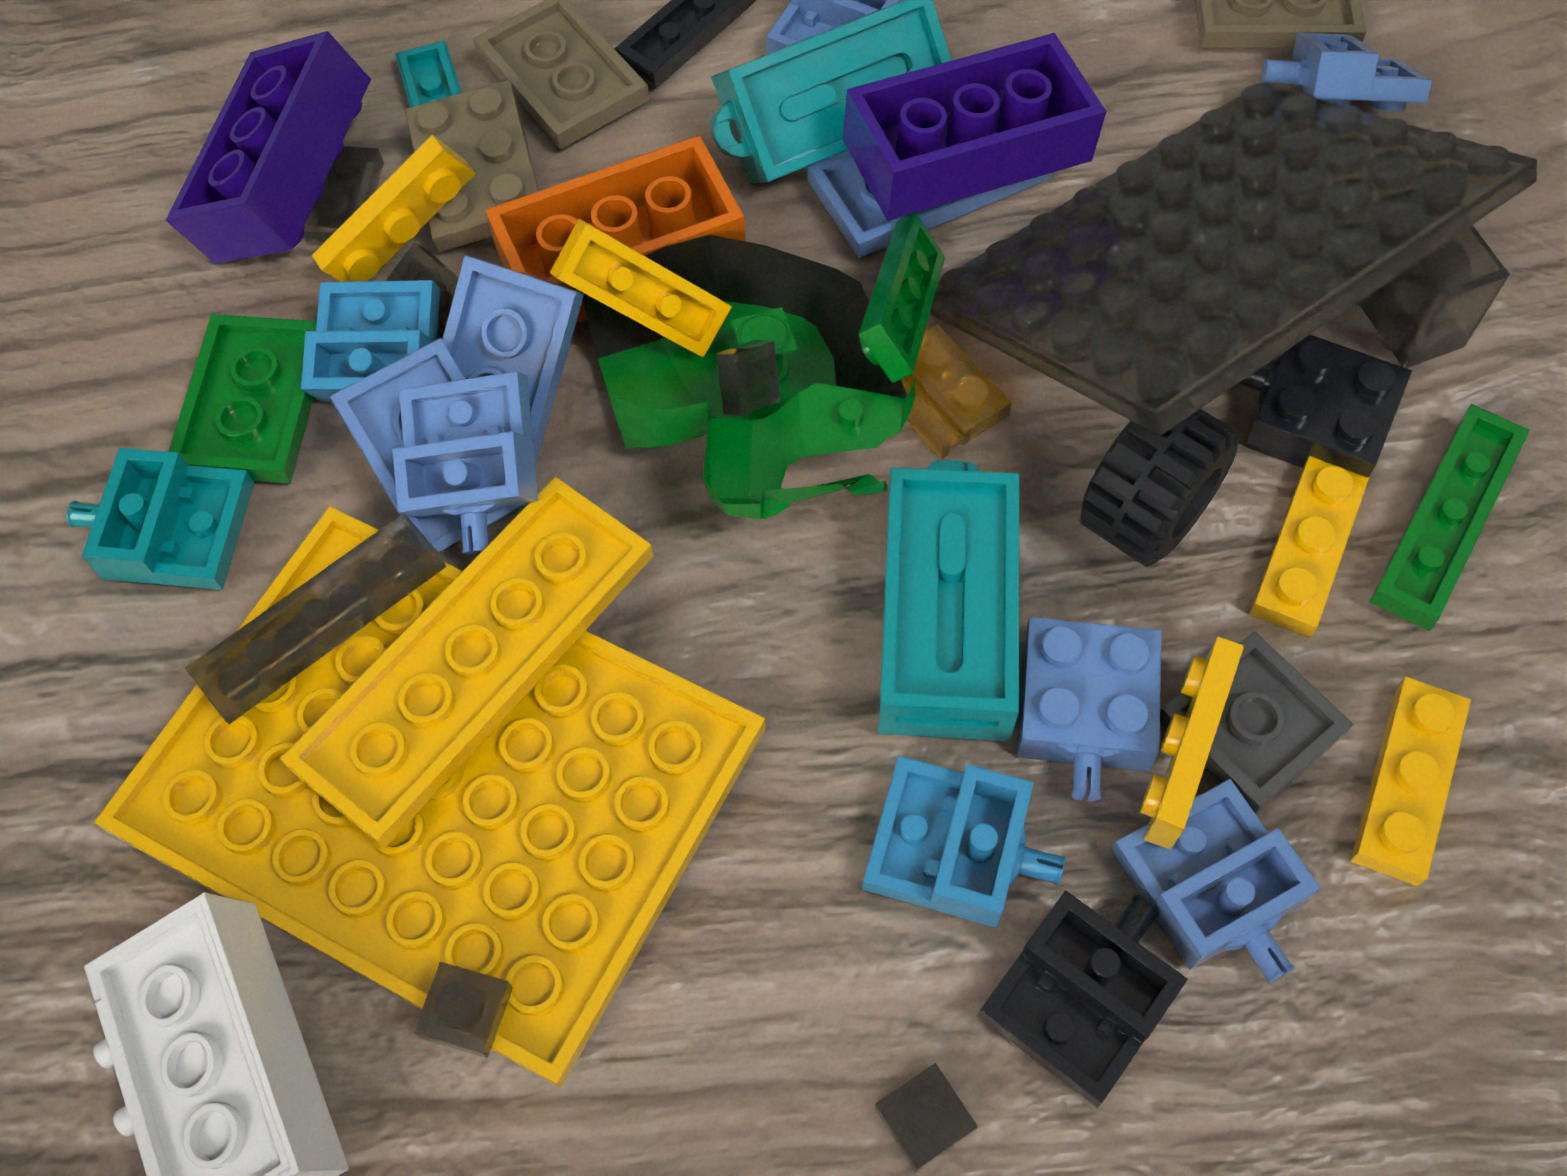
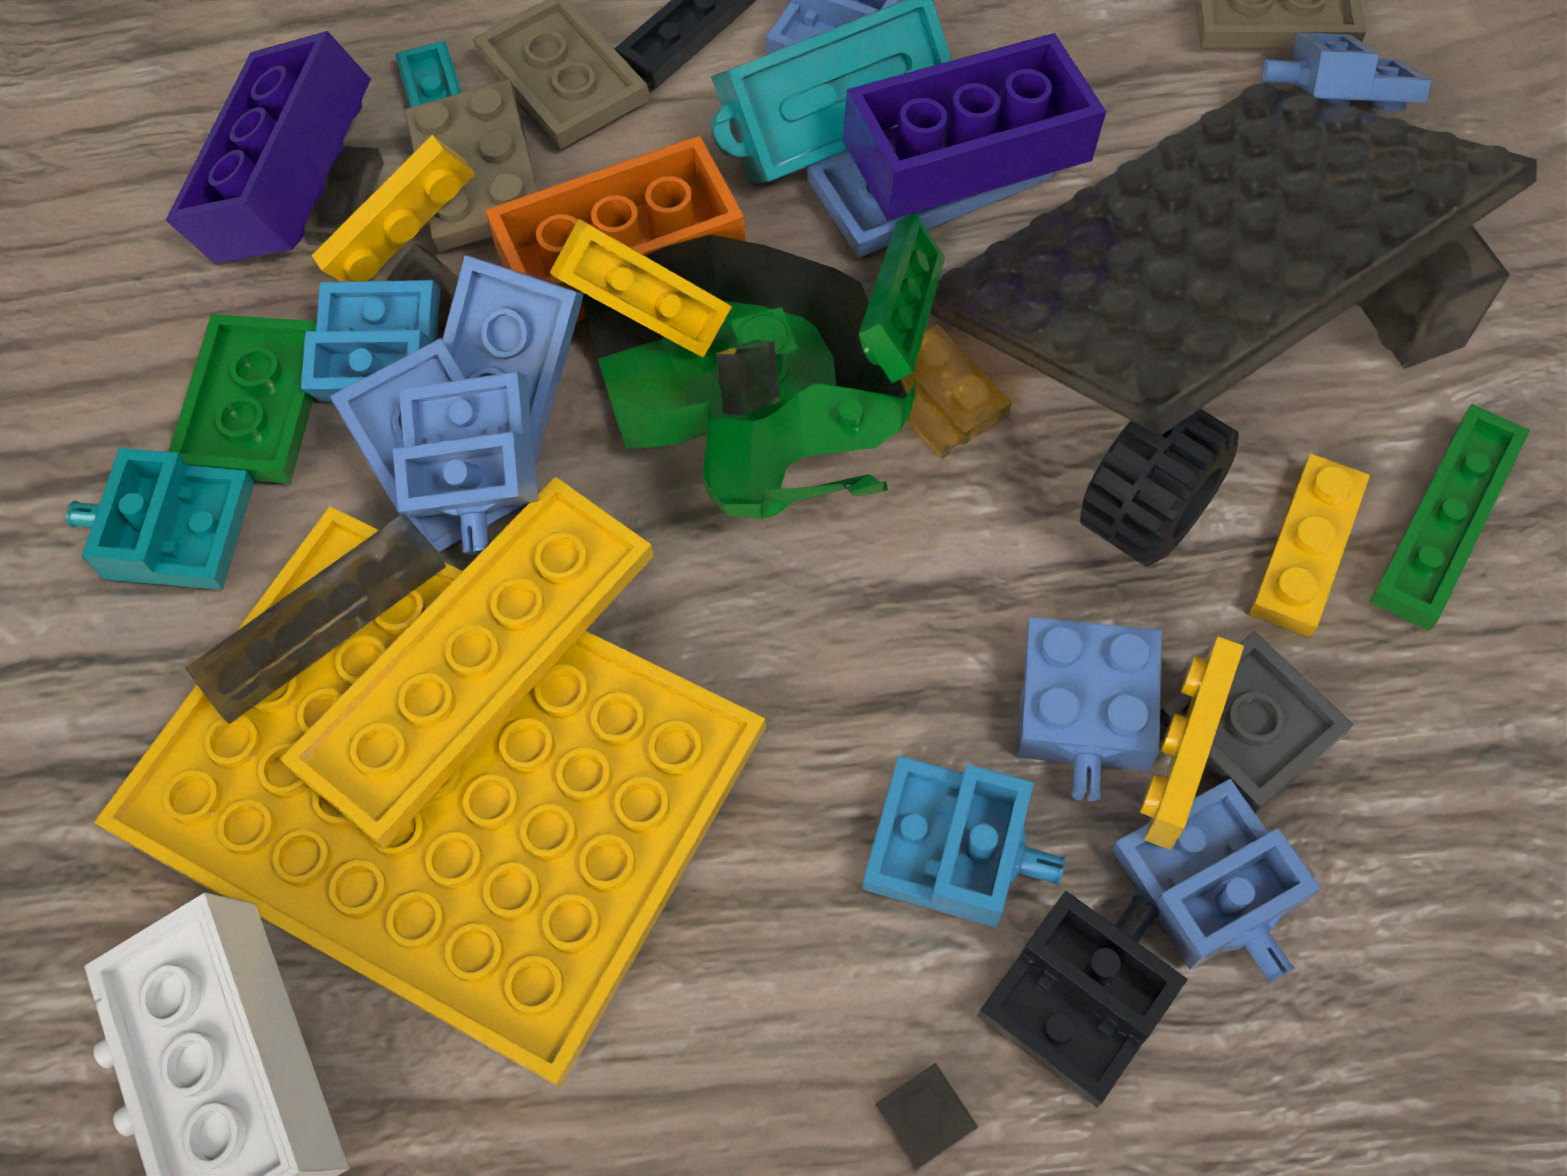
clear smoke plate [413,962,513,1058] -> none
teal piece [878,459,1019,742] -> none
black plate [1226,329,1412,478] -> none
yellow plate [1350,676,1471,886] -> none

